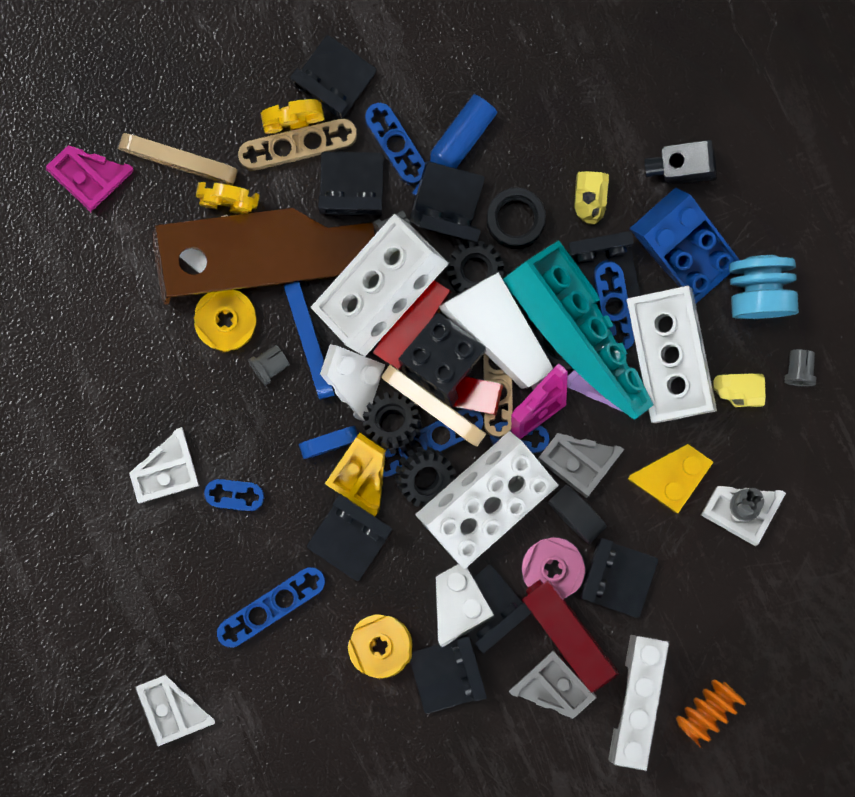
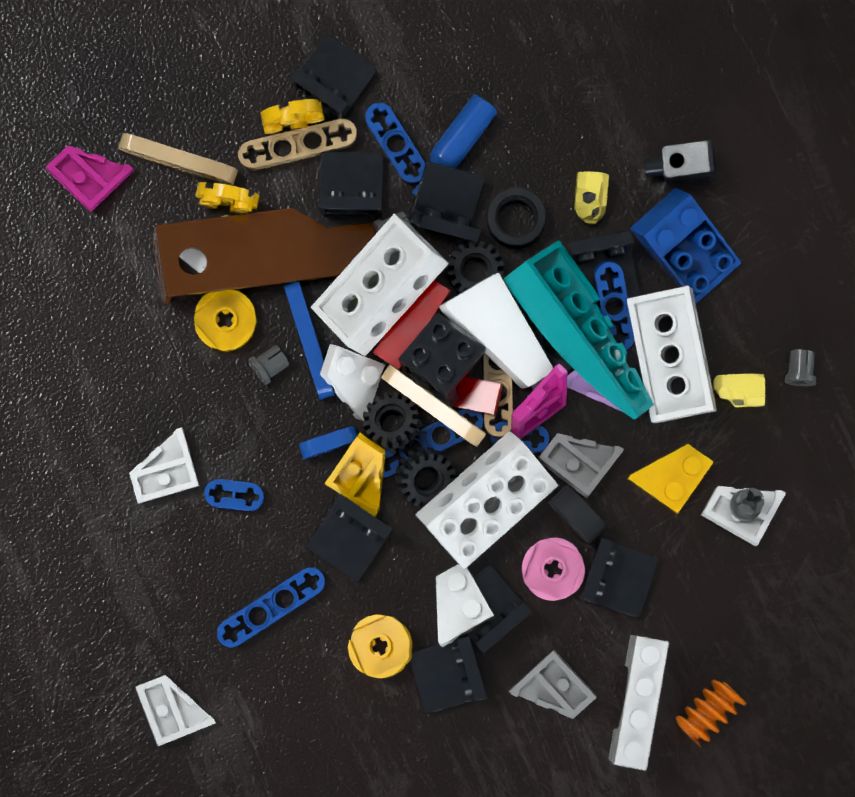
dark red slope [522,580,620,693] -> none
medium azure wheel [729,255,799,319] -> none

